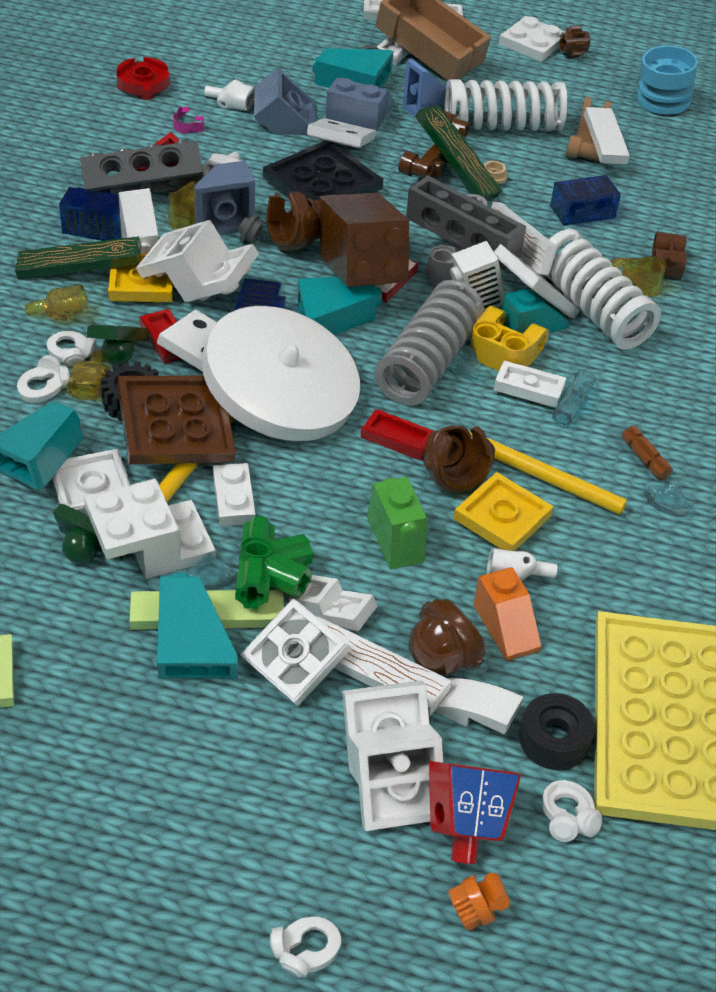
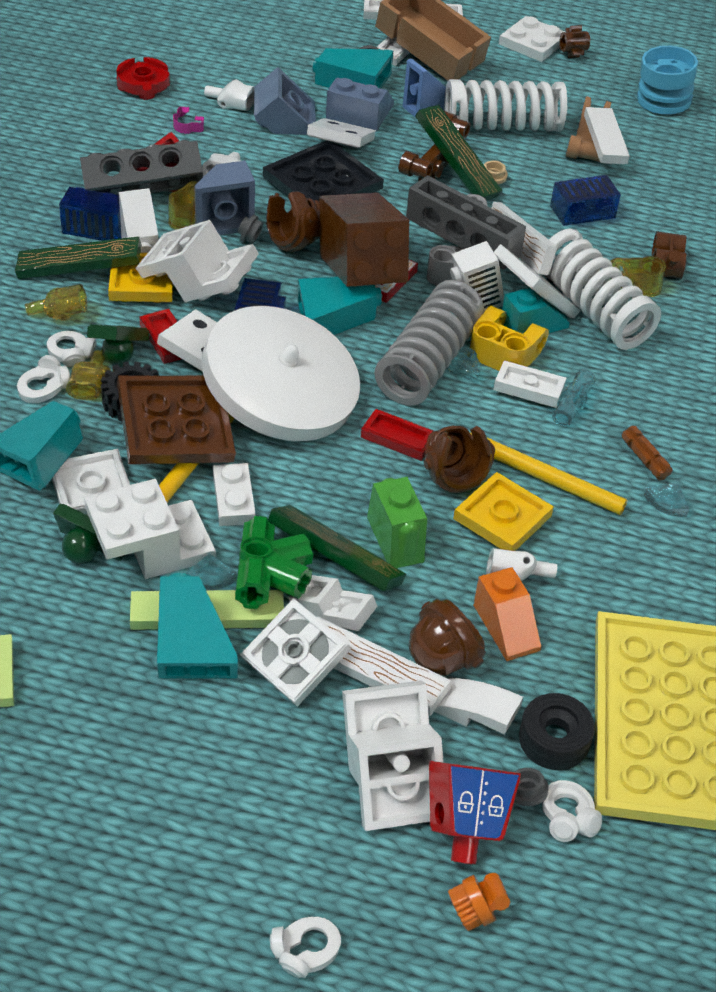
none -> dark green tile [268,505,406,591]
none -> dark grey plate [514,768,549,806]

